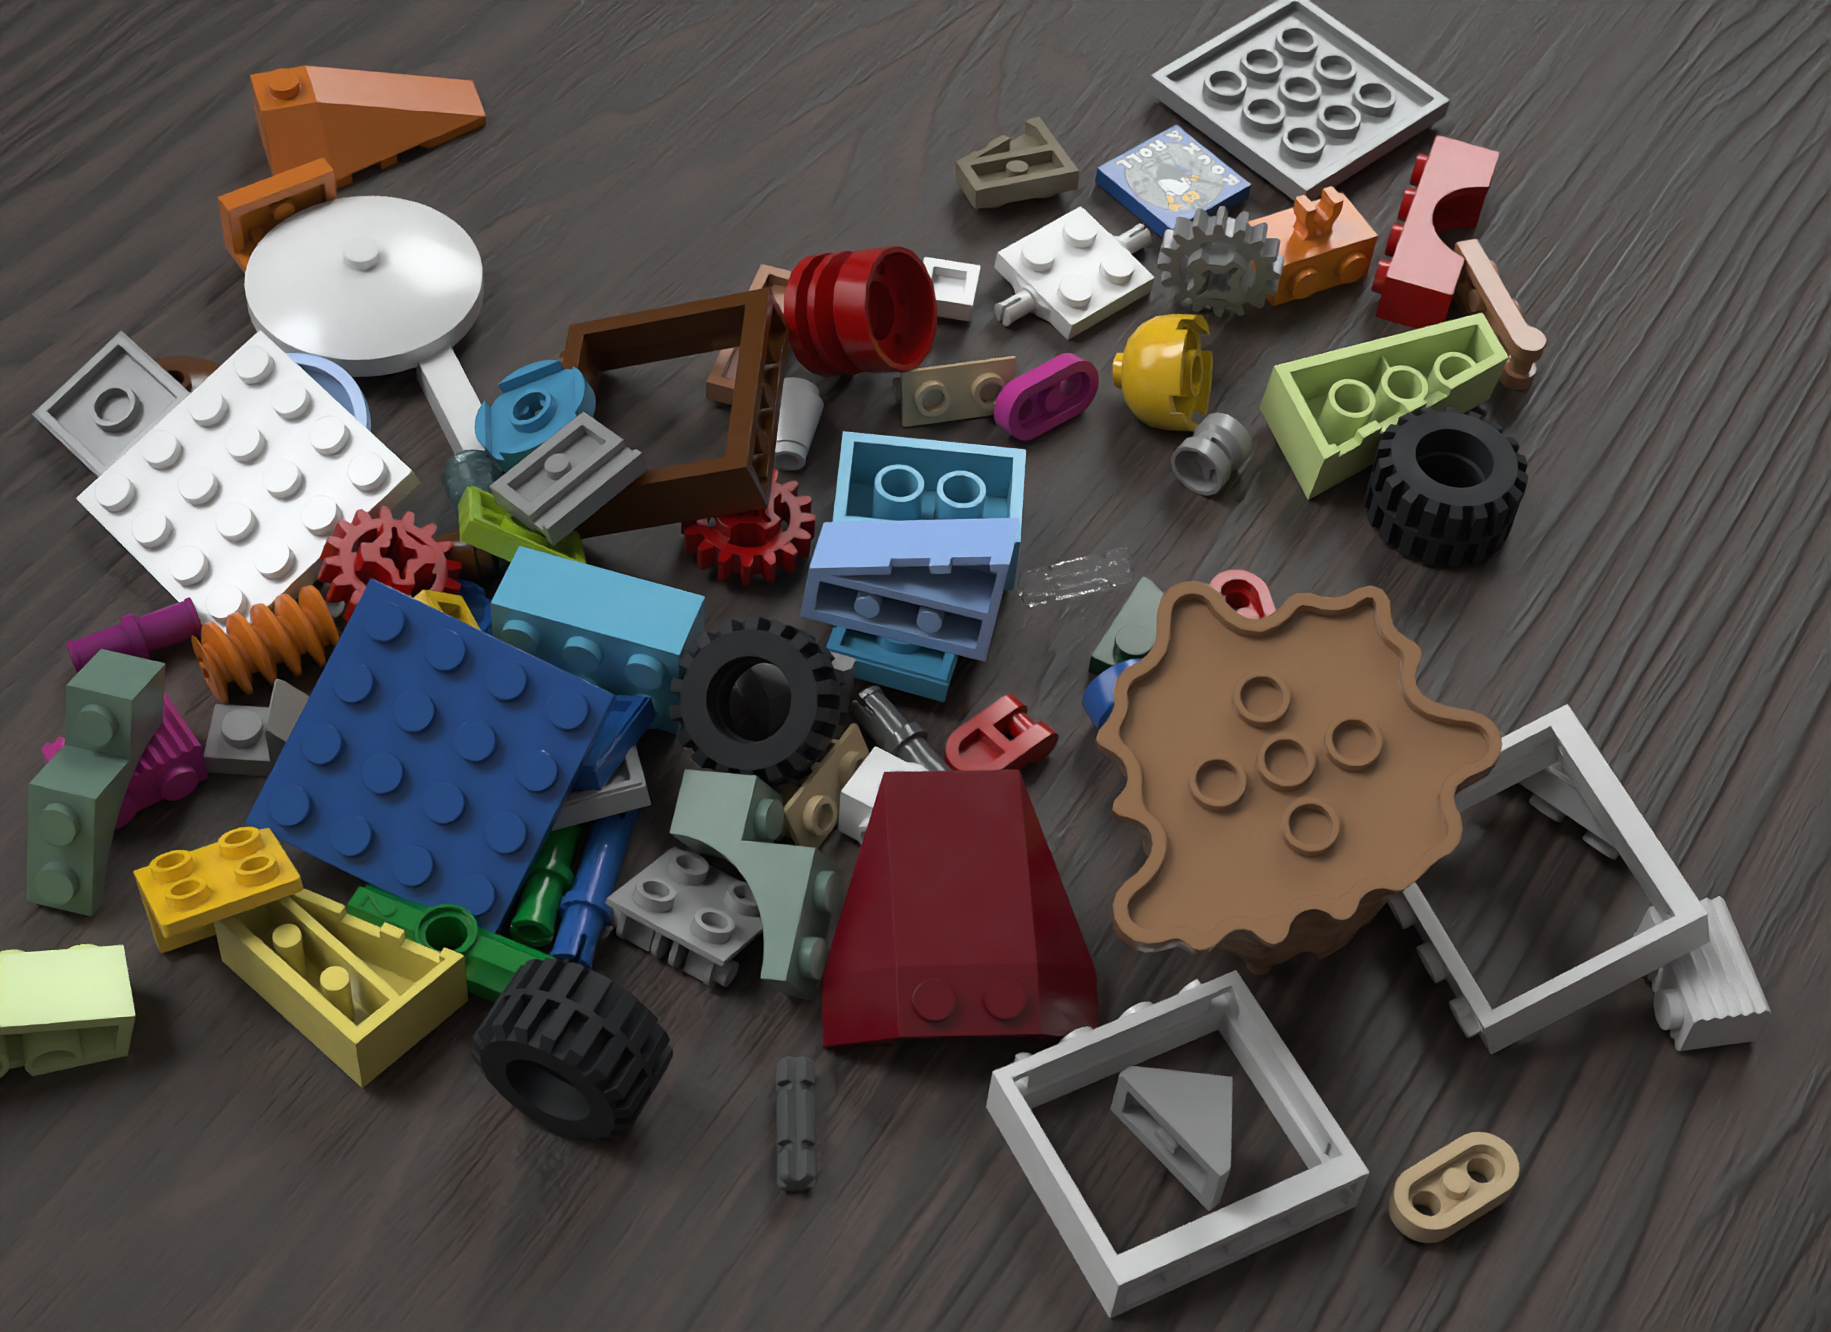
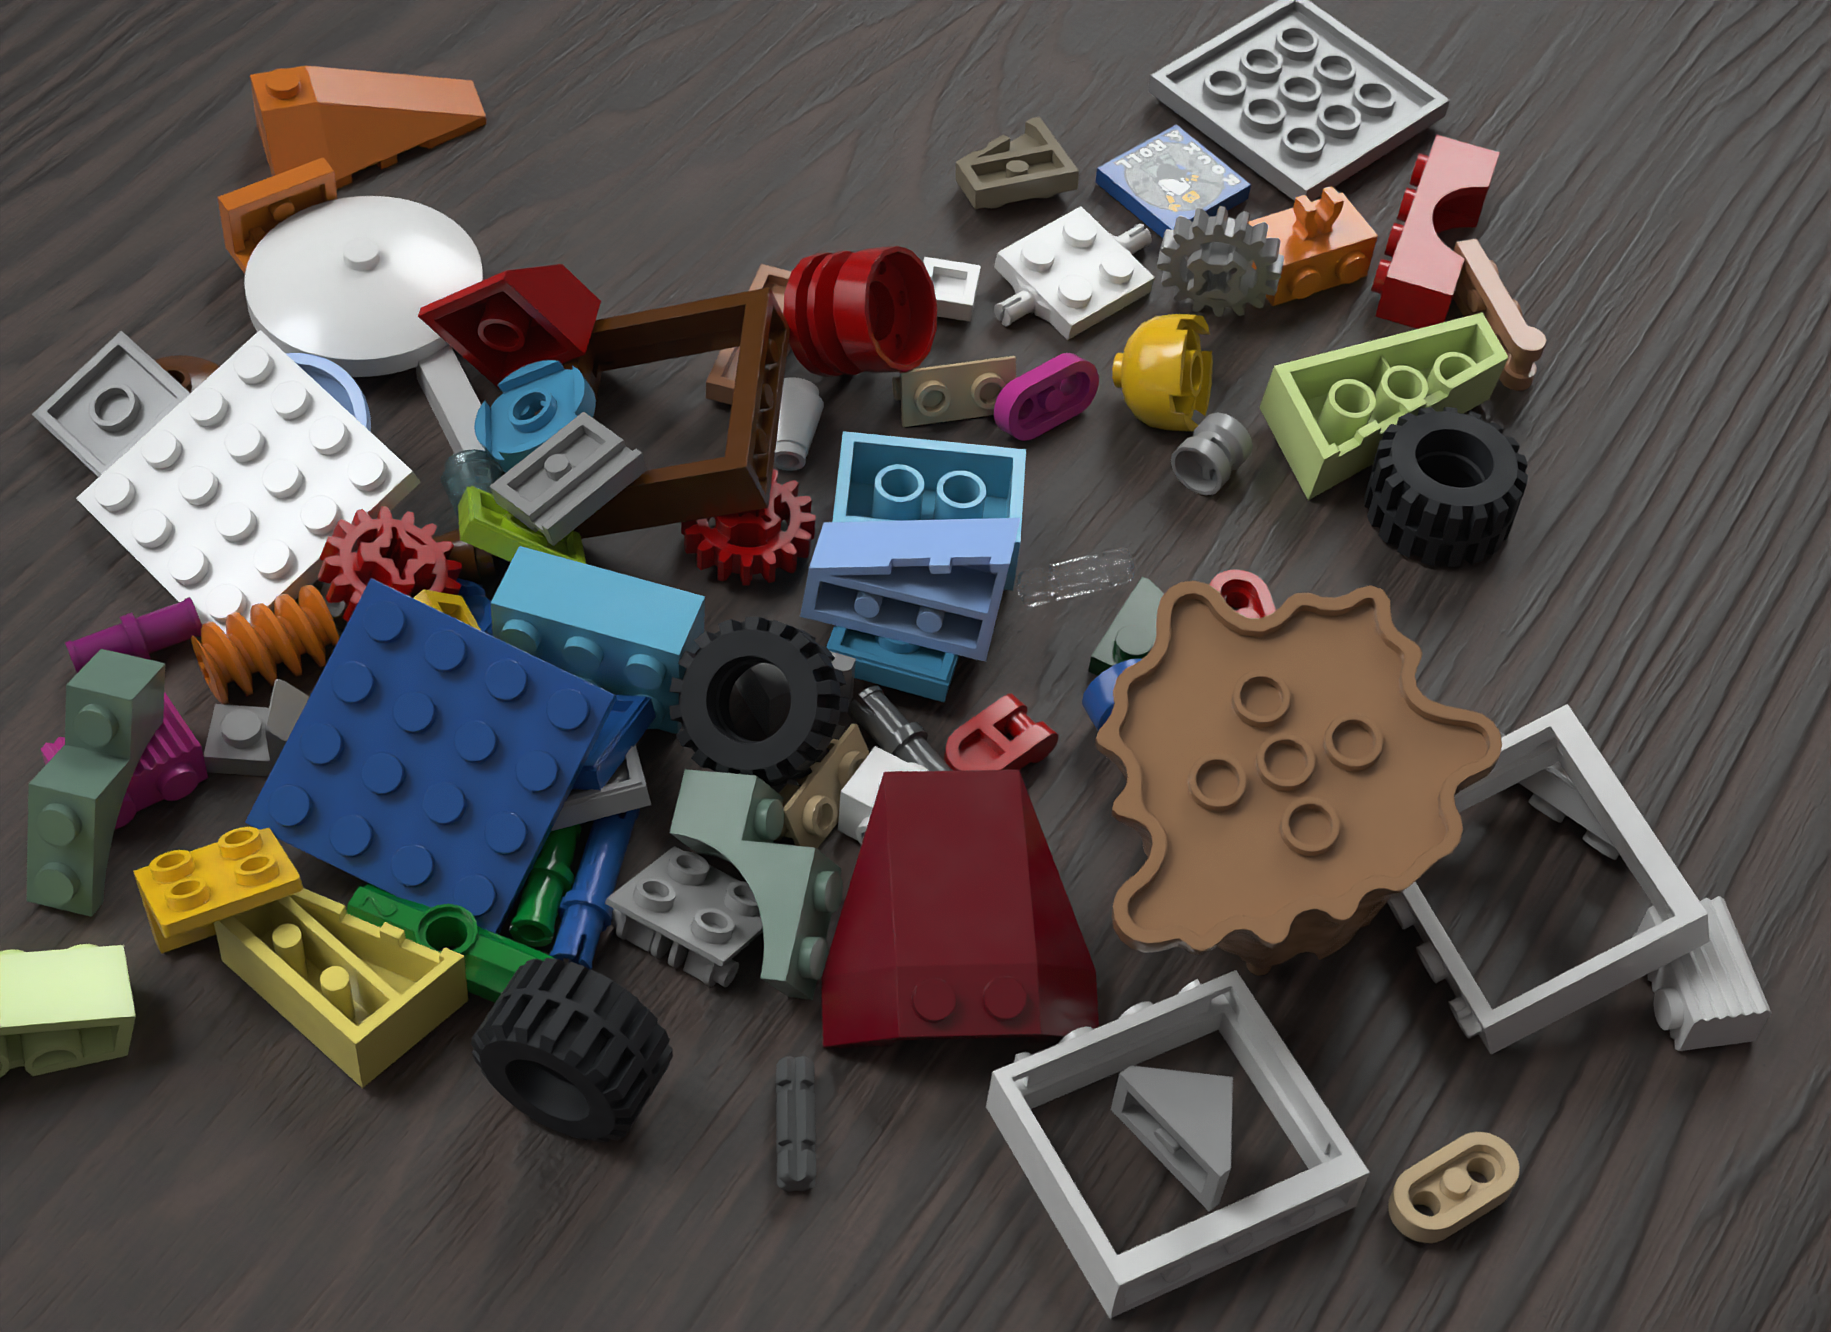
none -> red slope [418,264,601,389]

